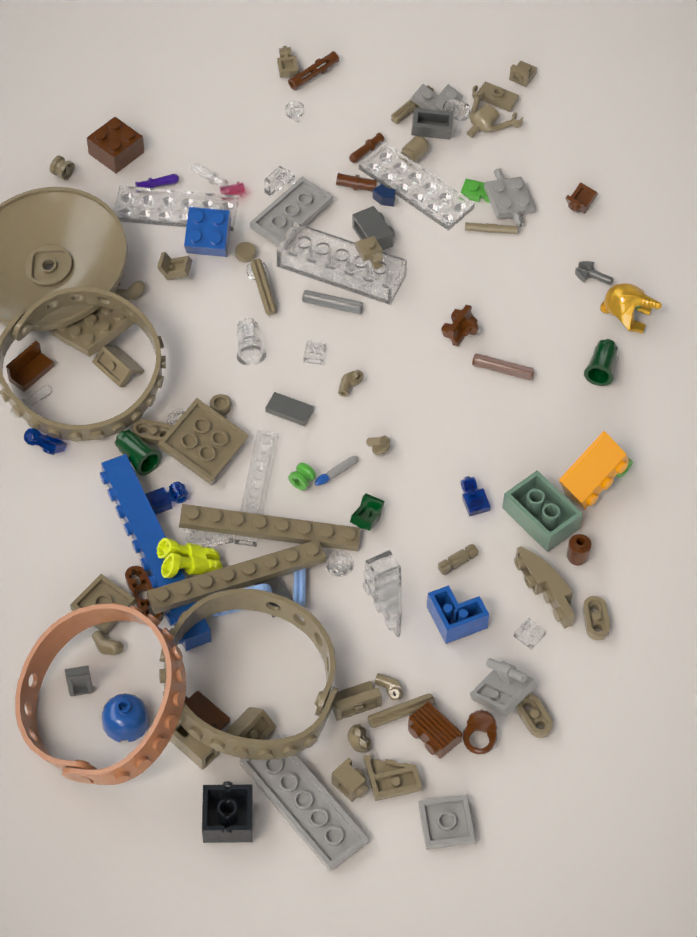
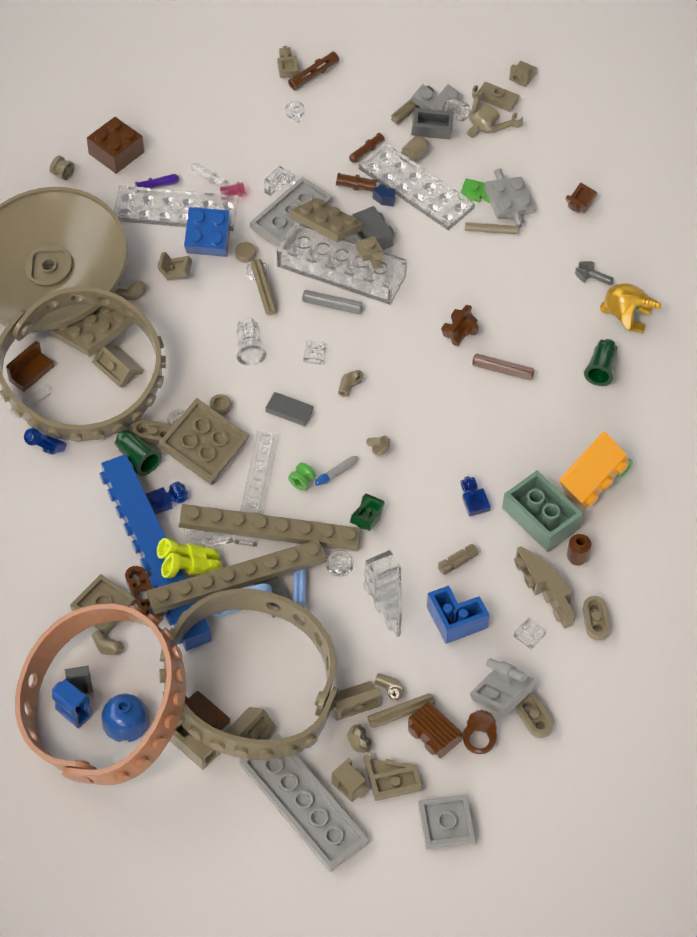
black brick [202,781,253,843] -> none
none -> blue brick [52,679,92,728]
none -> dark tan plate [290,198,364,243]

